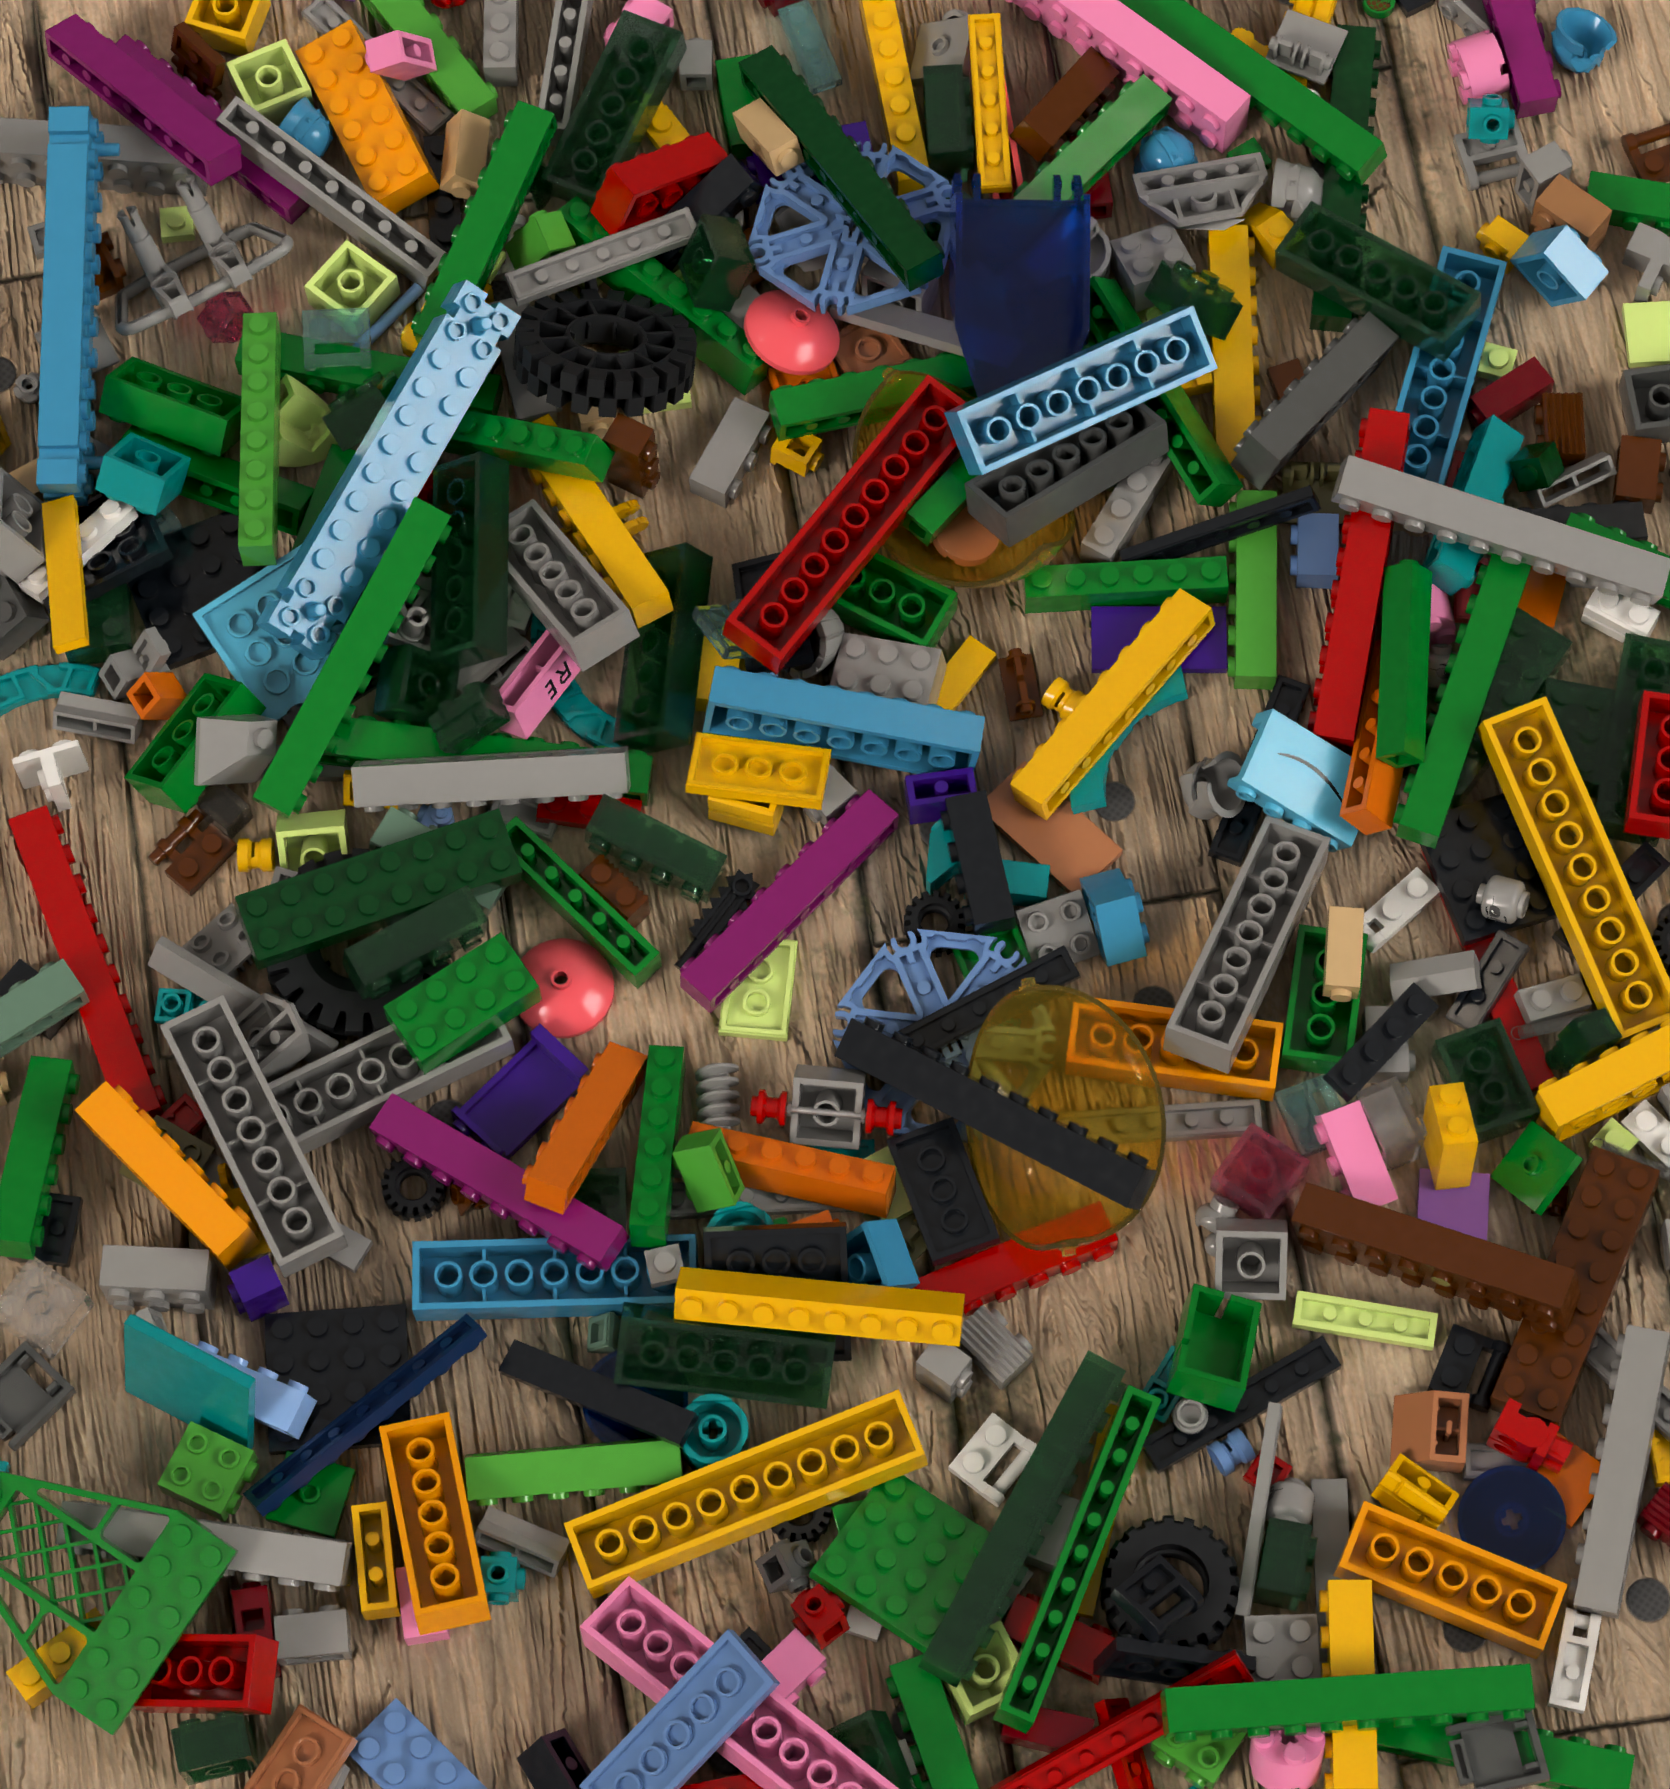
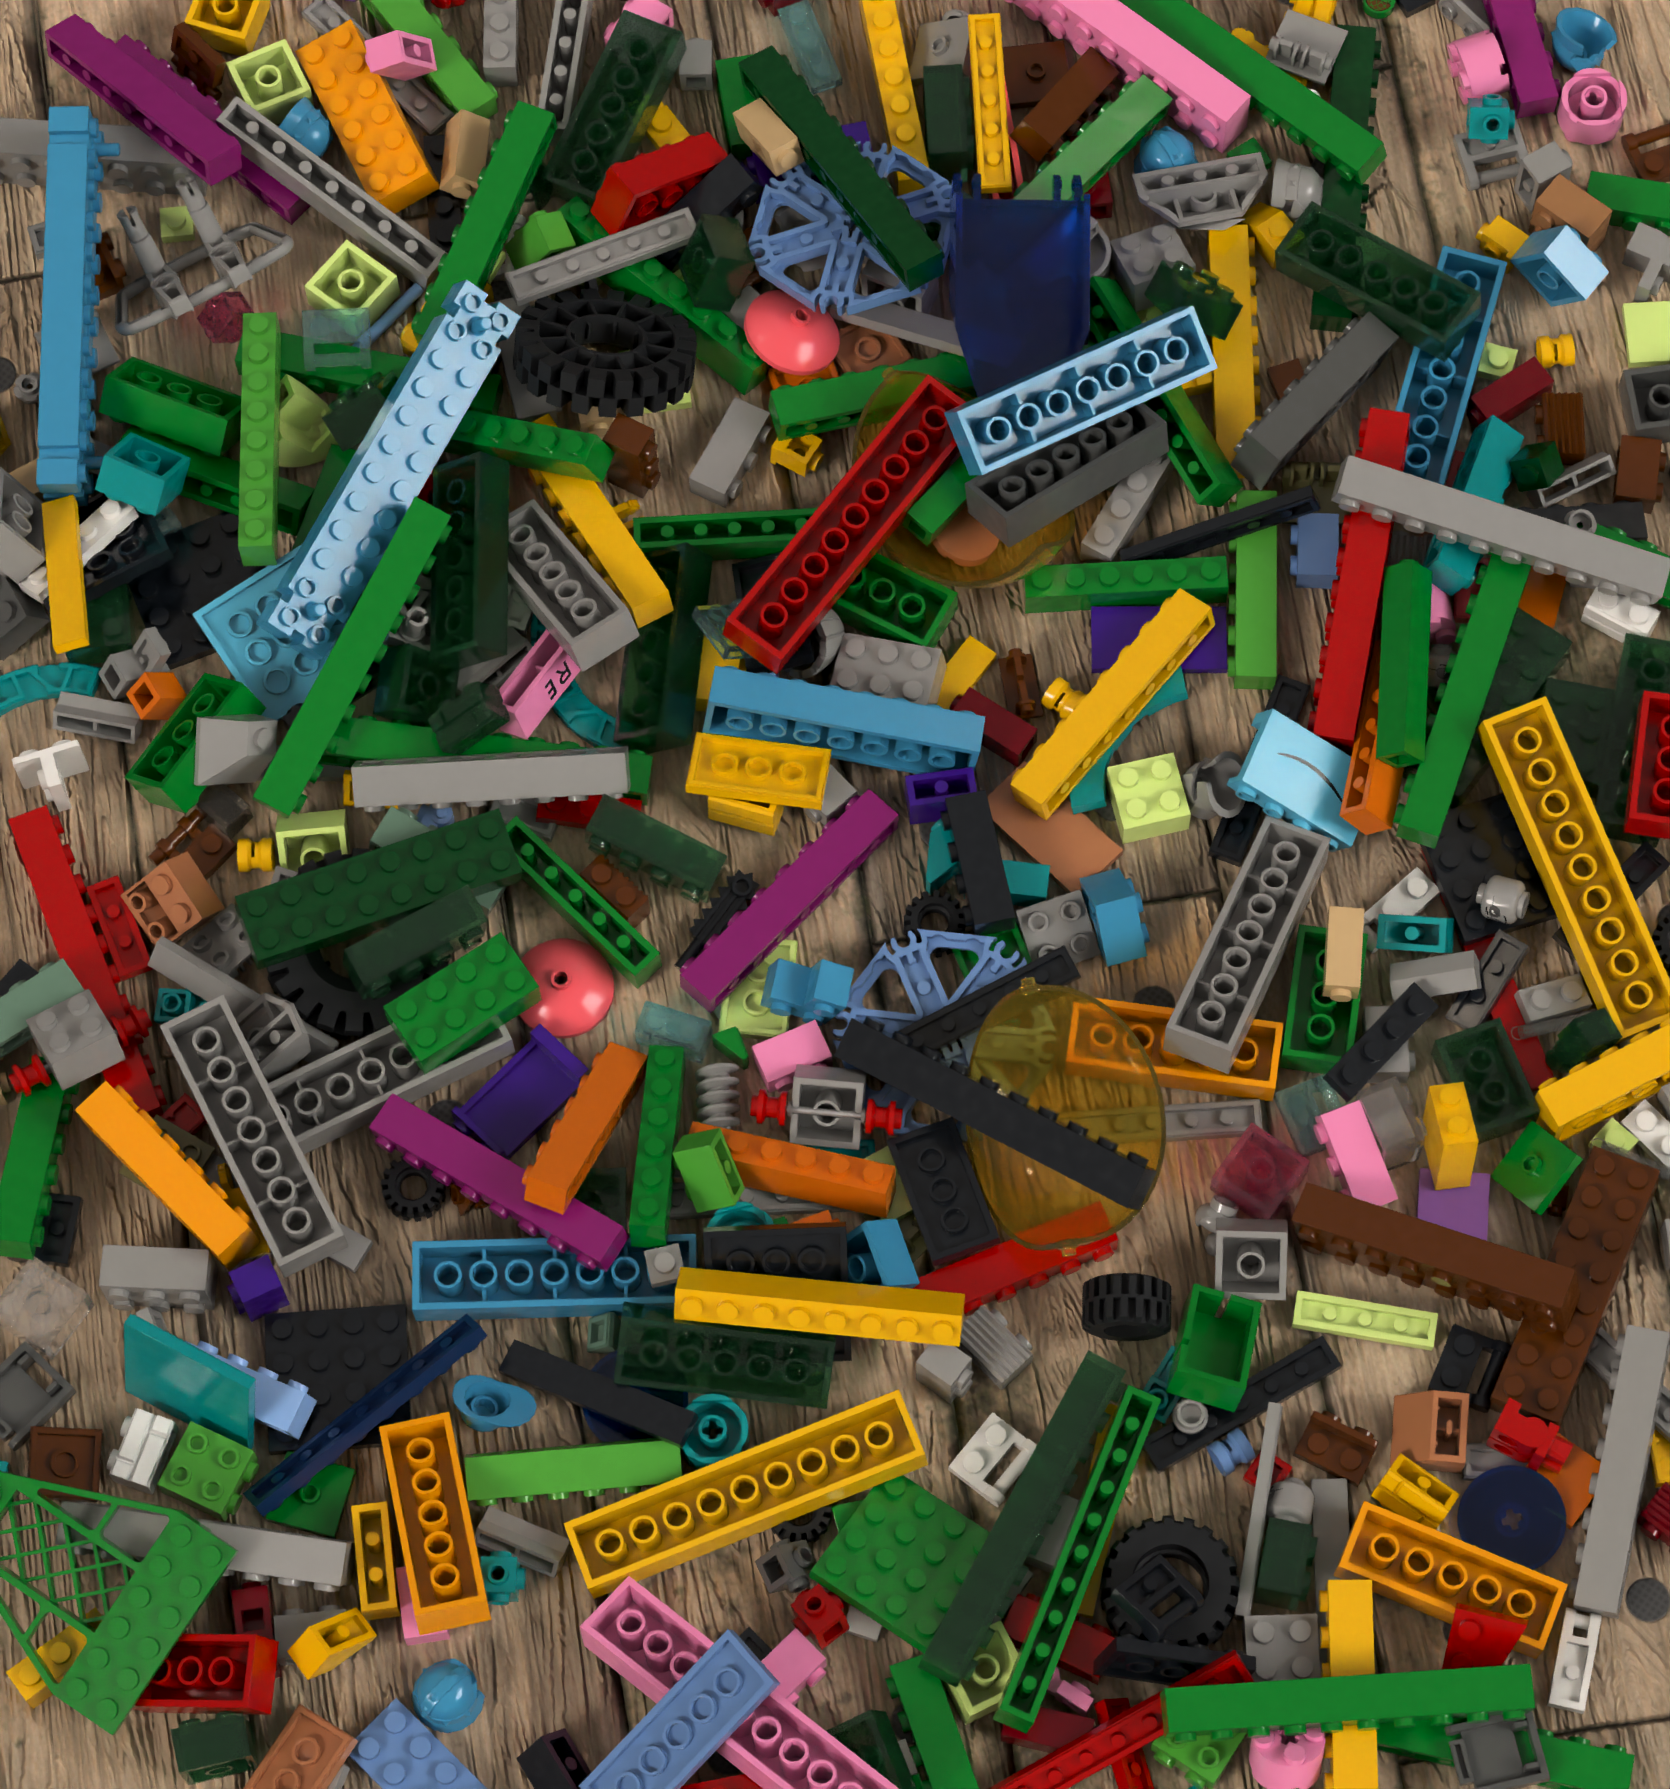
none -> light grey brick [8,989,153,1097]
none -> reddish brown plate [26,1426,103,1502]
none -> red plate [86,875,153,981]
none -> white brick [107,1408,179,1494]
none -> nougat slope [120,851,225,947]
none -> yellow slope [287,1607,377,1680]
none -> dark azure helmet [412,1659,485,1733]
none -> dark azure piece [452,1375,537,1432]
none -> green brick [633,508,817,564]
none -> clear light blue brick [634,1000,713,1064]
none -> green slope [712,1026,749,1070]
none -> bright pink brick [752,1020,833,1093]
none -> dark azure brick [760,958,854,1026]
none -> dark red brick [949,687,1038,767]
none -> reddish brown plate [1002,40,1068,109]
none -> bright pink plate [1046,1667,1094,1717]
none -> black tyre [1082,1273,1172,1341]
none -> yellowish green brick [1106,752,1191,844]
none -> reddish brown bracket [1293,1410,1379,1488]
none -> teal slope [1376,914,1455,953]
none -> red wing [1441,1603,1529,1670]
none -> yellow wheel [1536,333,1575,369]
none -> bright pink brick [1557,68,1627,145]
none -> light grey plate [1564,509,1597,534]

